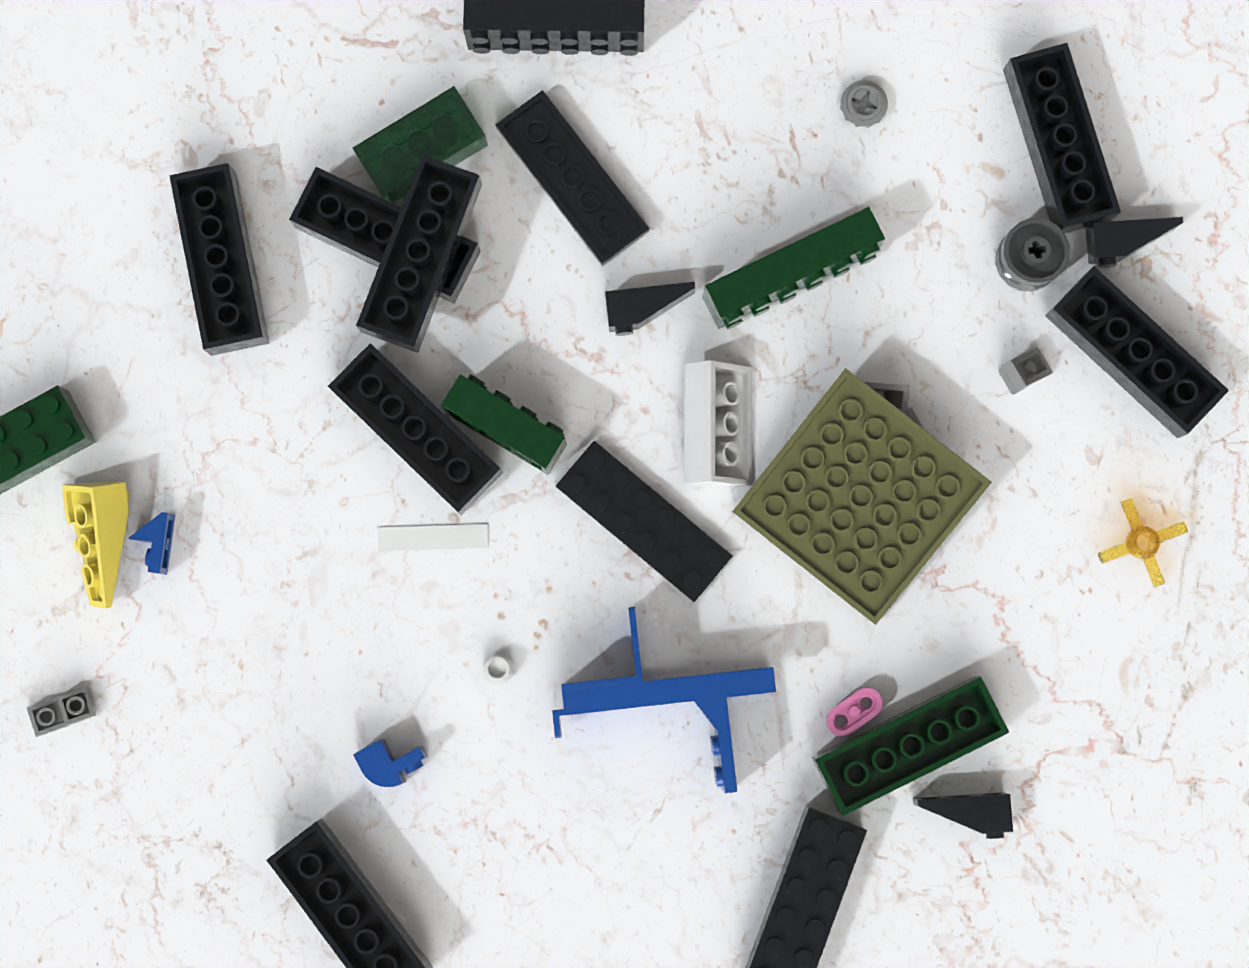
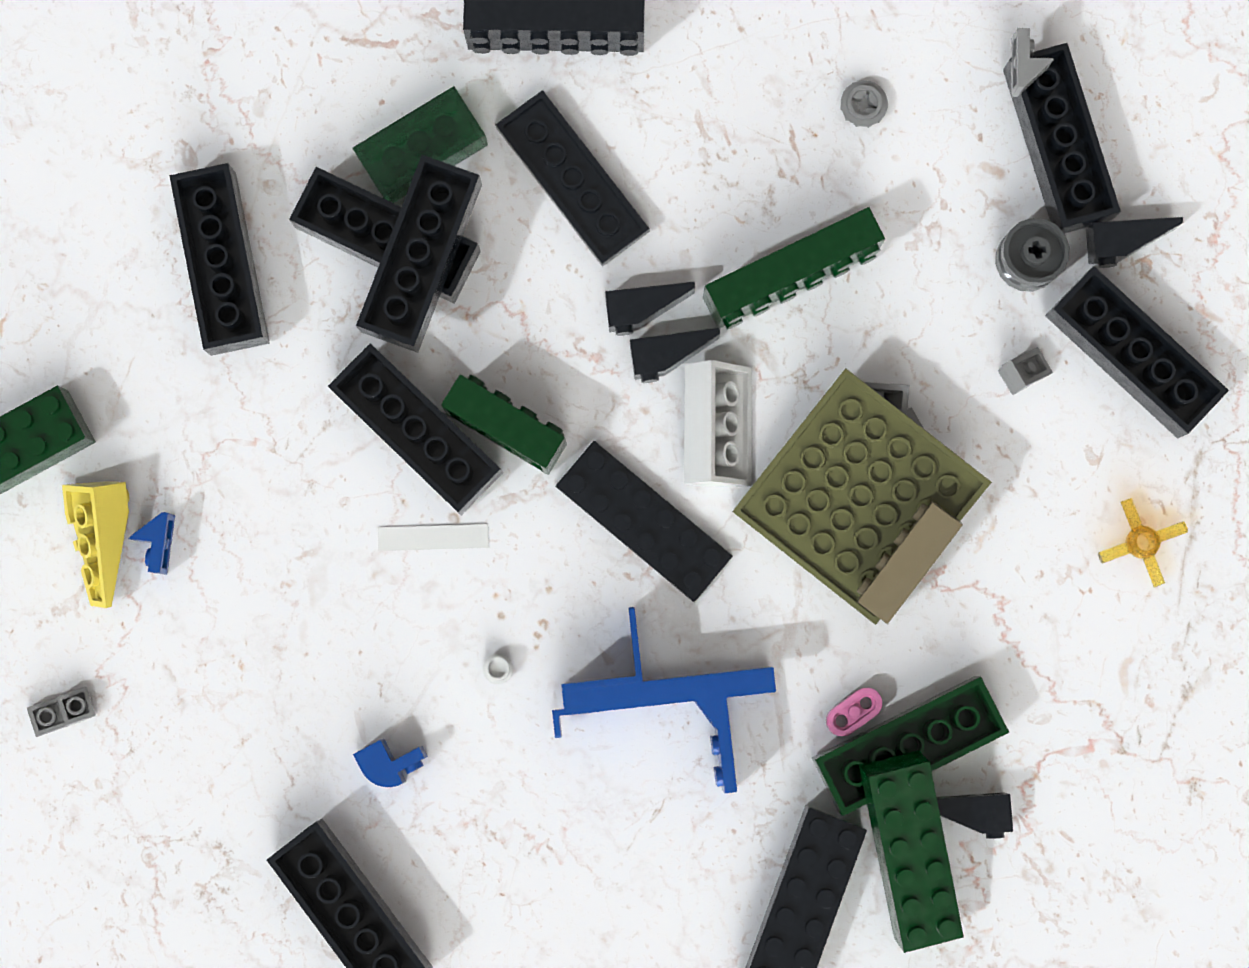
none -> black slope [630,328,720,383]
none -> dark tan brick [856,500,963,624]
none -> dark green brick [859,751,964,953]
none -> light grey slope [1011,28,1054,97]

